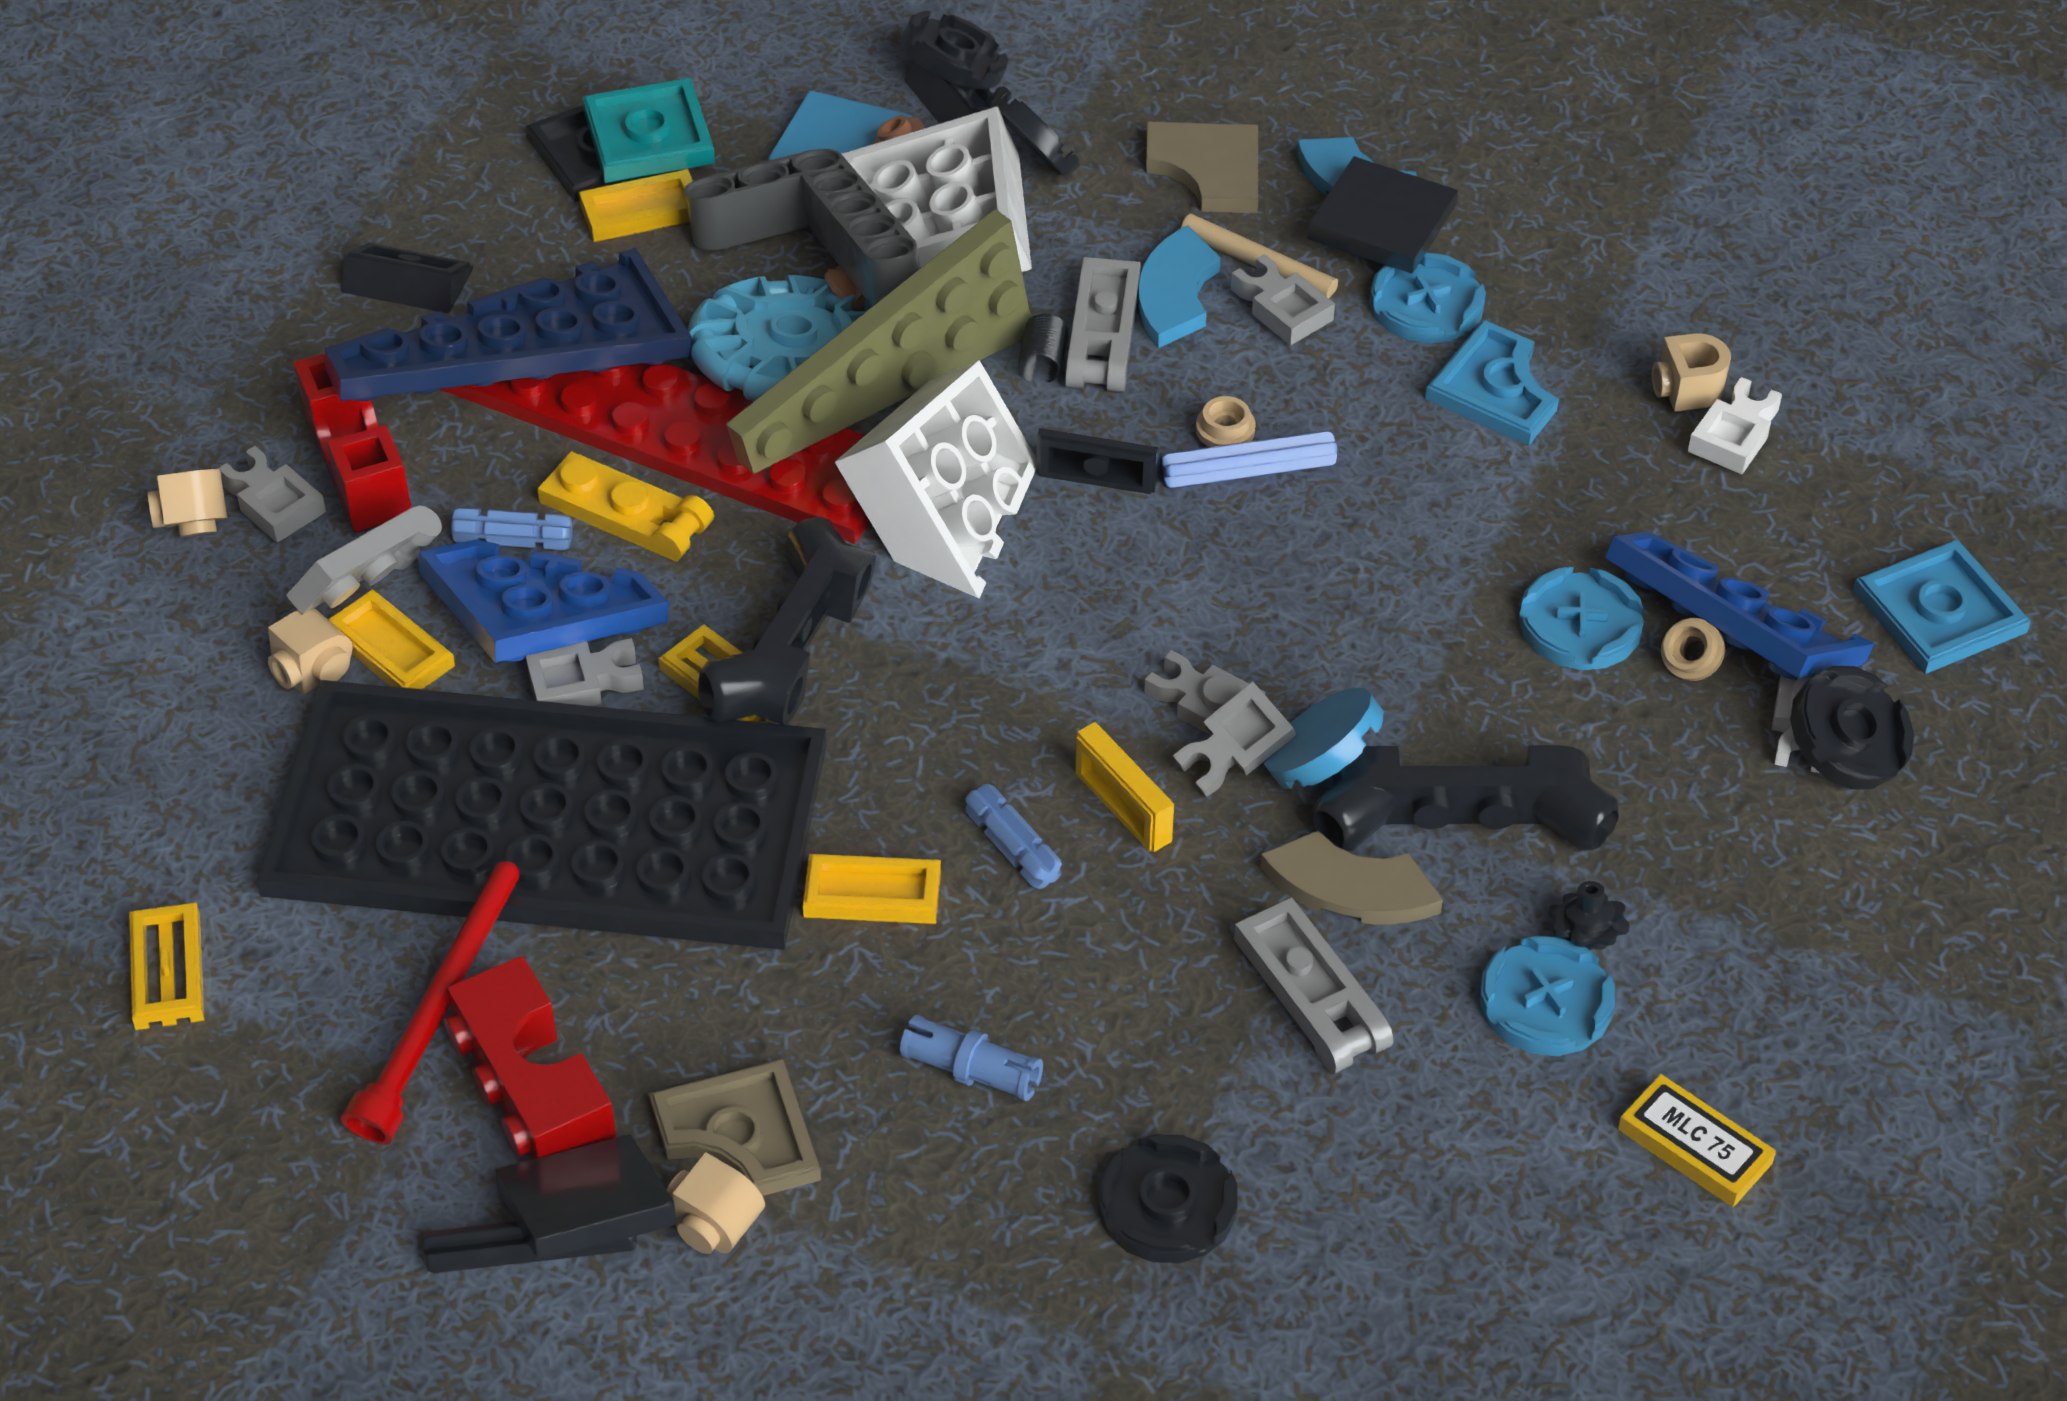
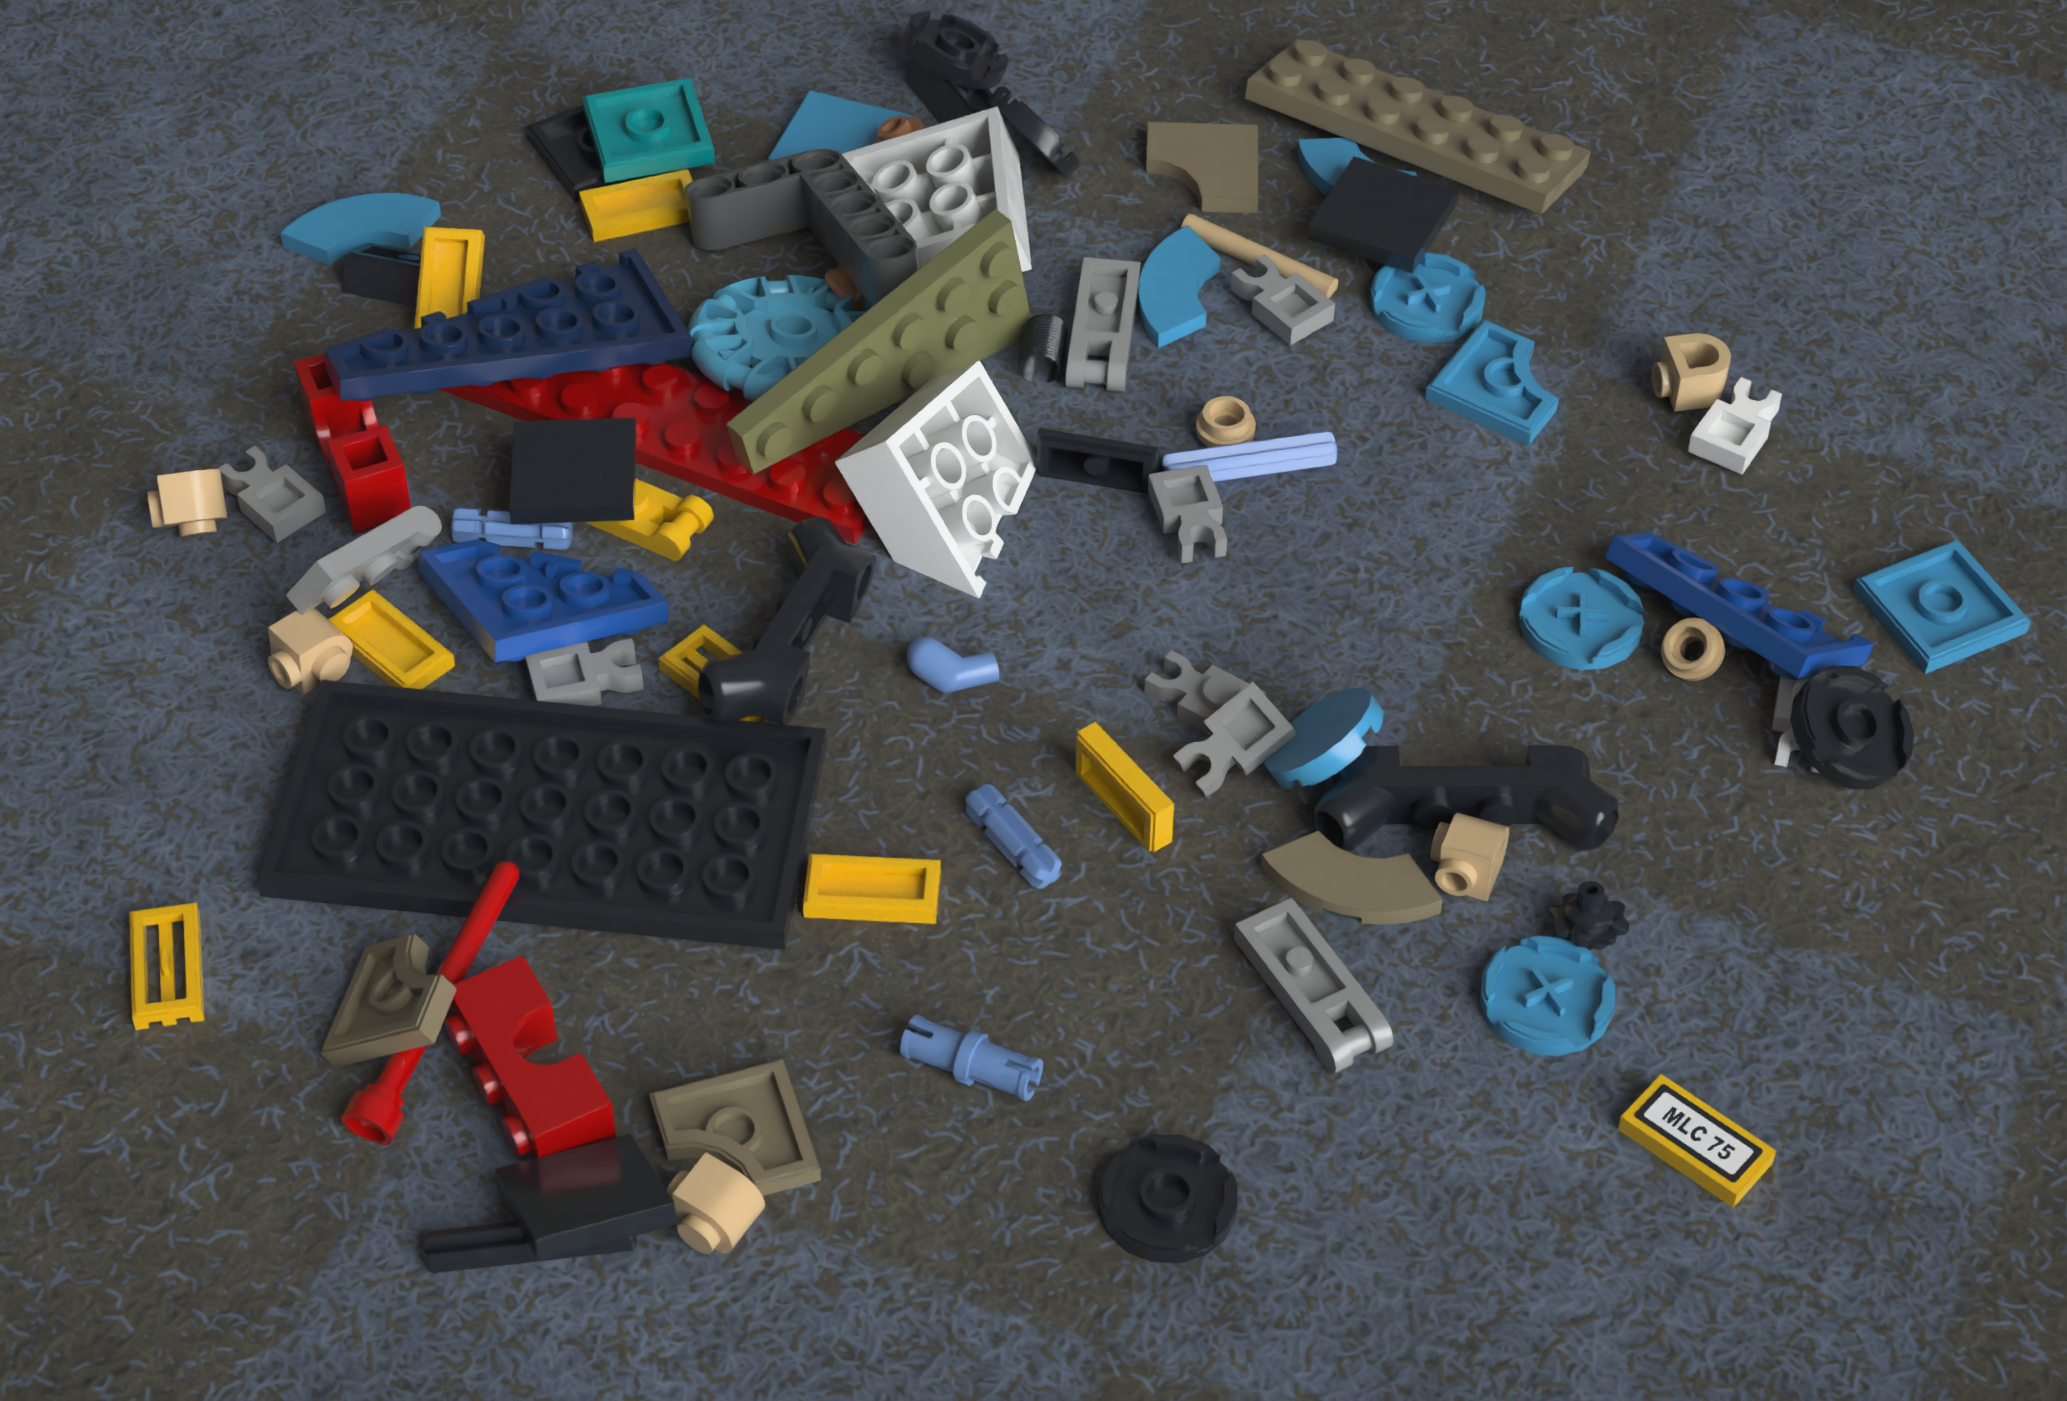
none -> dark azure tile [280,193,441,265]
none -> dark tan tile [321,933,457,1067]
none -> yellow tile [414,227,485,329]
none -> black tile [509,418,637,524]
none -> medium blue arm [906,637,999,693]
none -> light grey plate [1148,465,1227,563]
none -> dark tan plate [1245,39,1591,215]
none -> tan plate [1430,813,1509,901]

